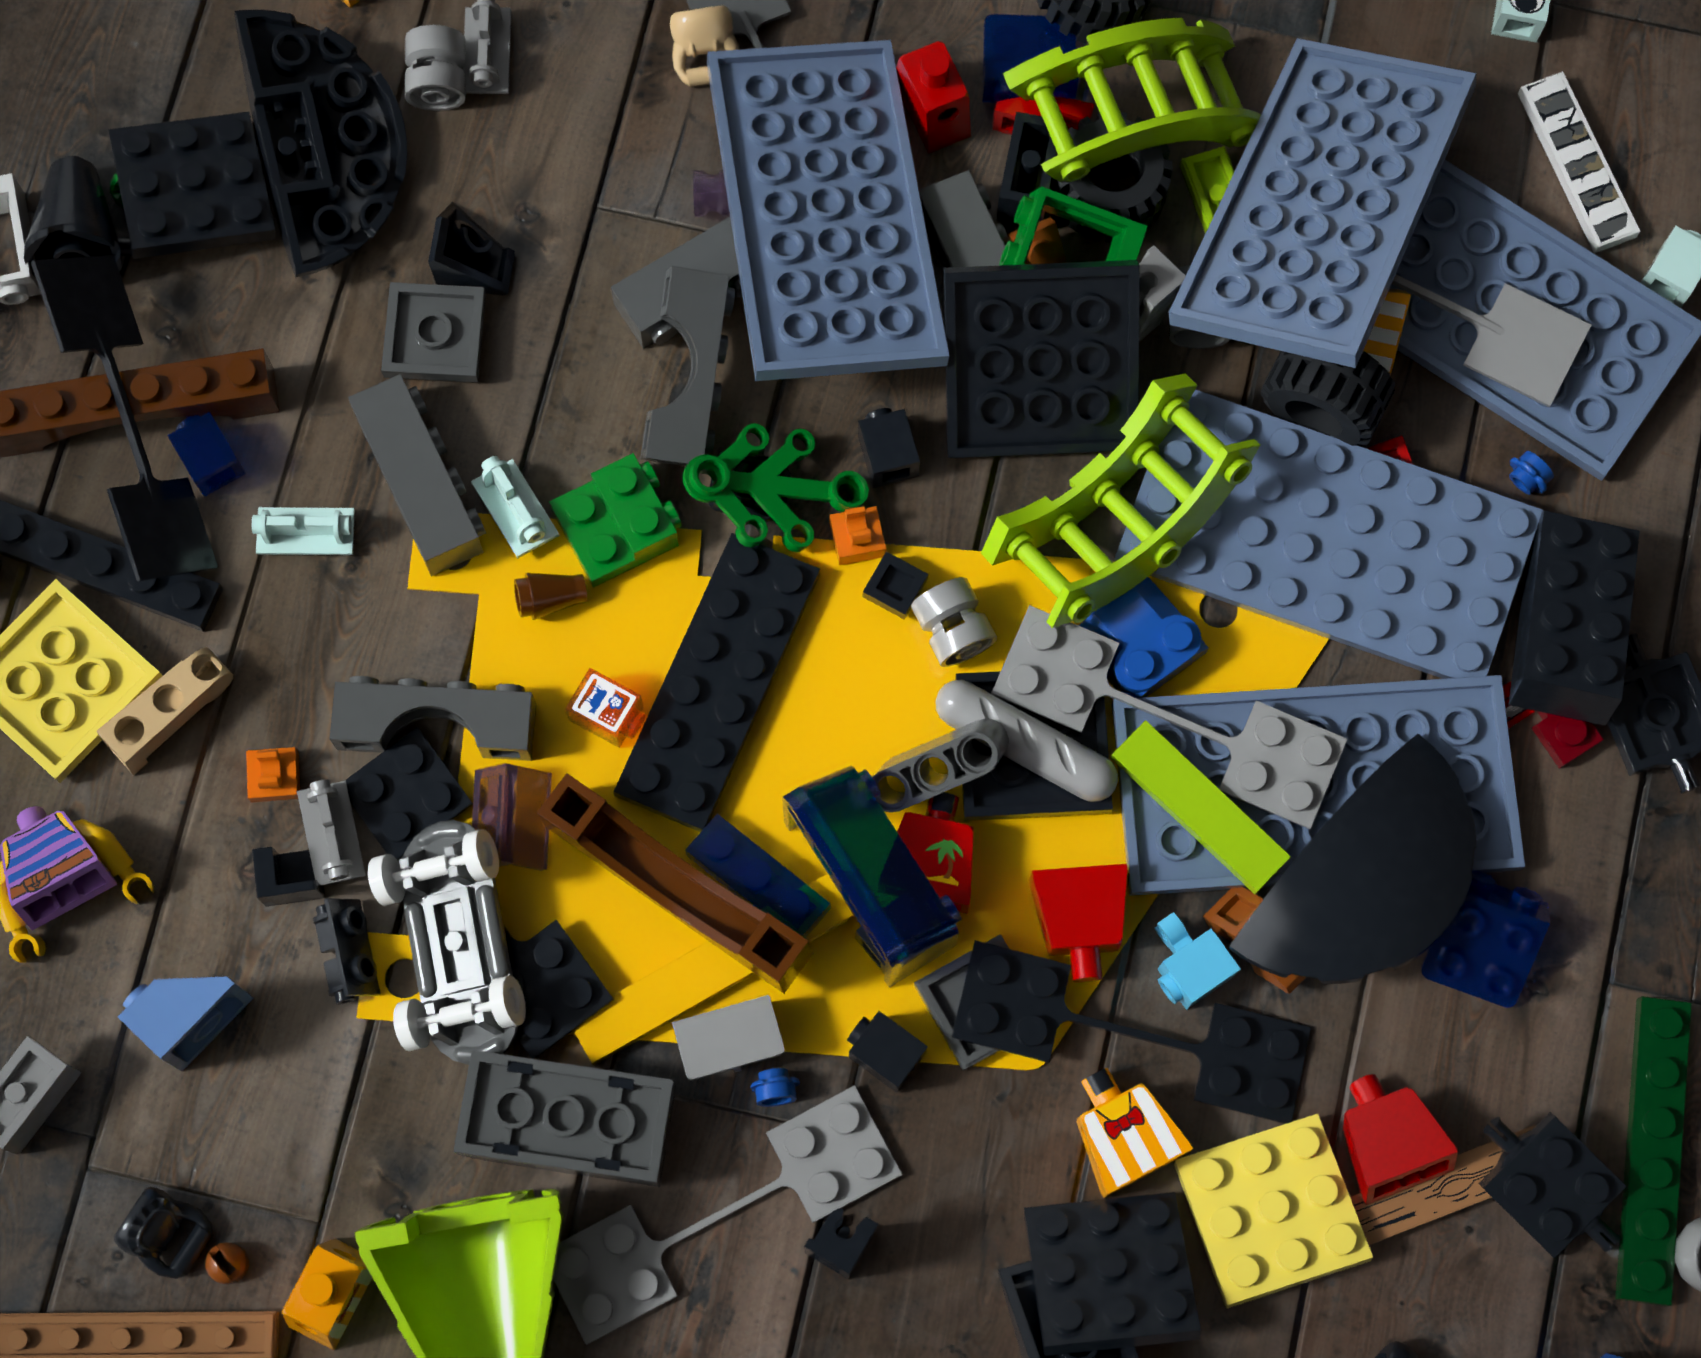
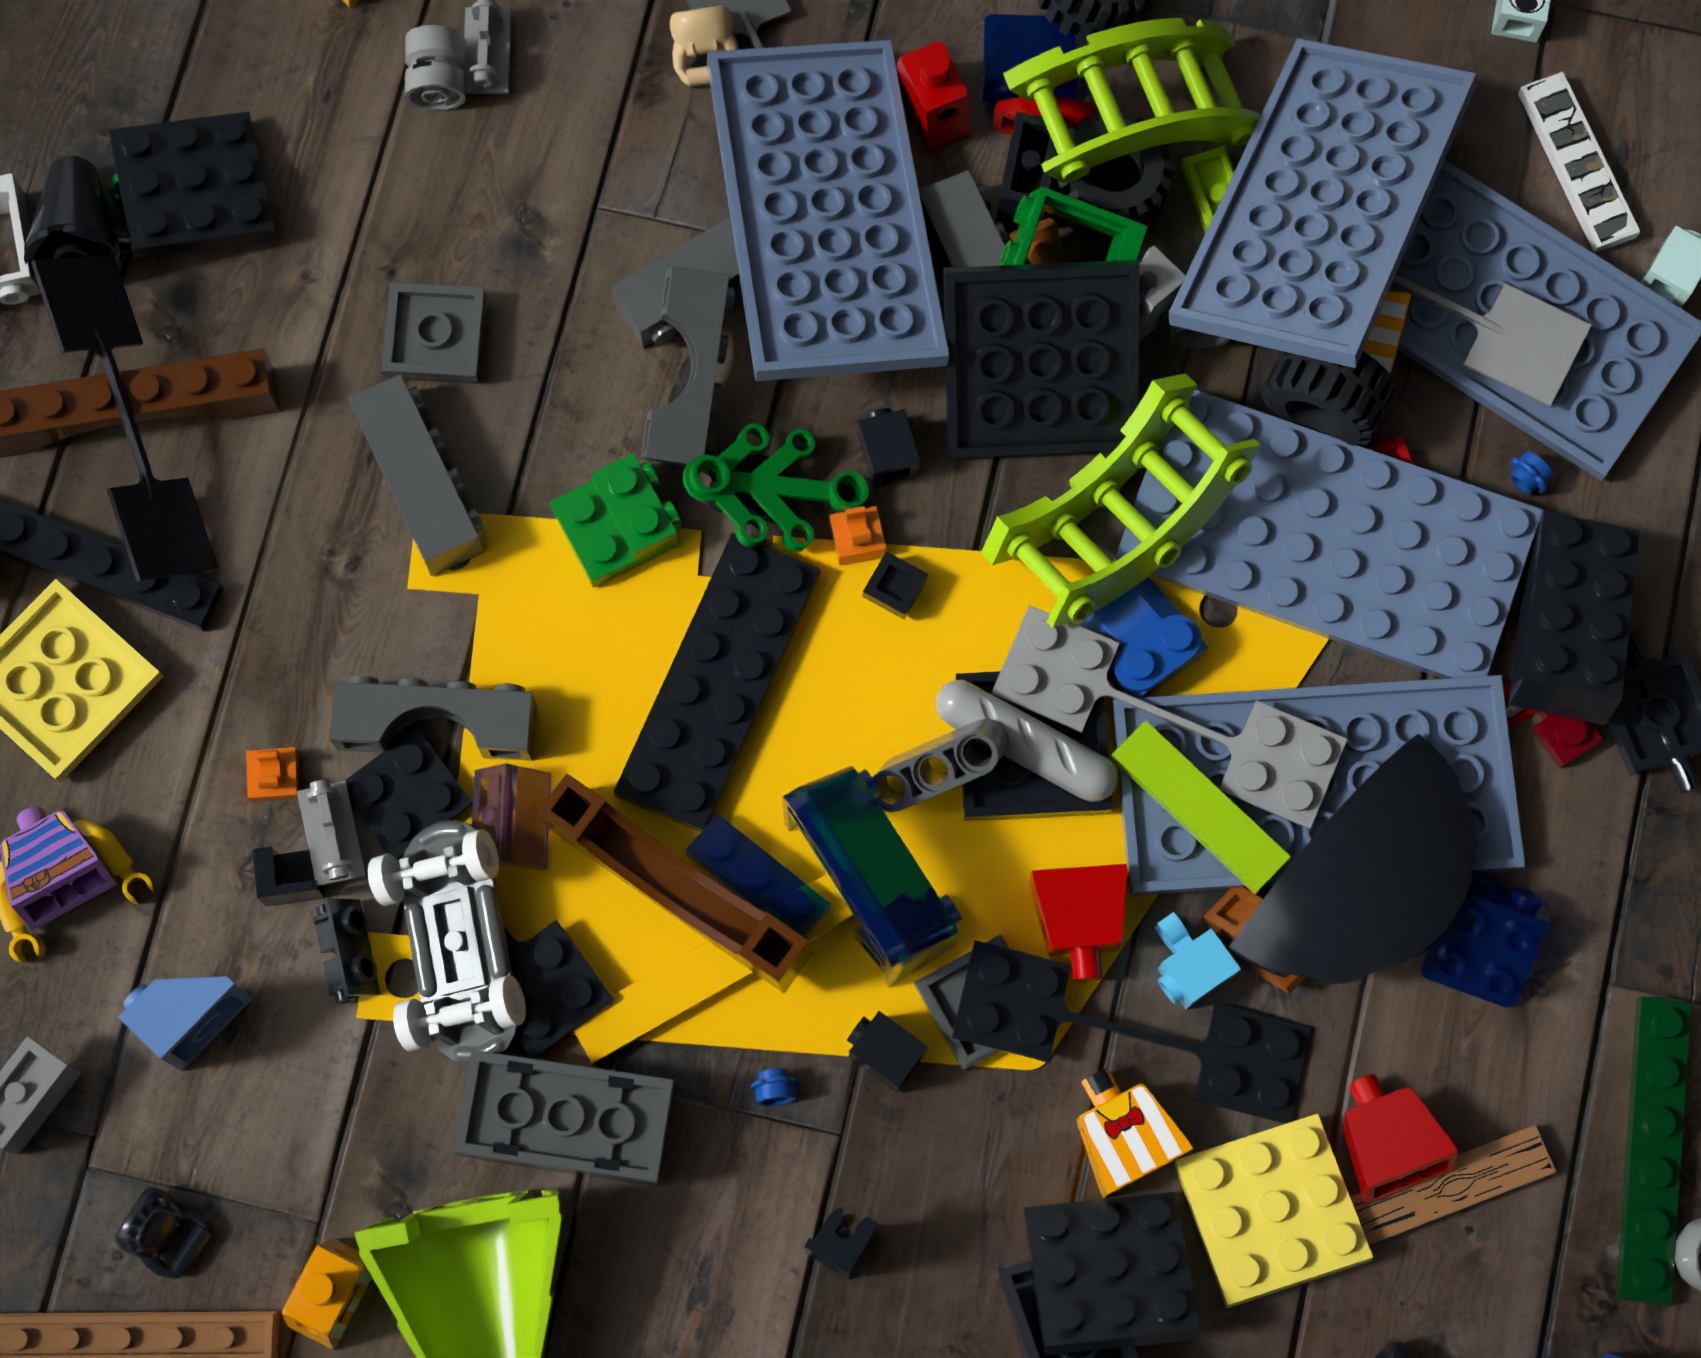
tan leg [96,647,233,776] -> none
clear blue brick [167,412,246,497] -> none
dark orange hinge [205,1242,249,1285] -> none
black brick [234,10,407,278] -> none
light aqua hinge [252,507,355,555] -> none
black slope [428,202,515,296] -> none
light aqua hinge [471,456,560,558] -> none
reddish brown cone [514,573,587,620] -> none
light grey hinge [553,1085,902,1345] -> none
clear orange brick [565,668,646,748] -> none
light grey panel [672,995,785,1081] -> none
clear purple wheel [693,170,730,217] -> none
red torso [876,792,973,914] -> none
light grey wheel [911,577,997,667] -> none
black plate [1478,1112,1627,1258] -> none

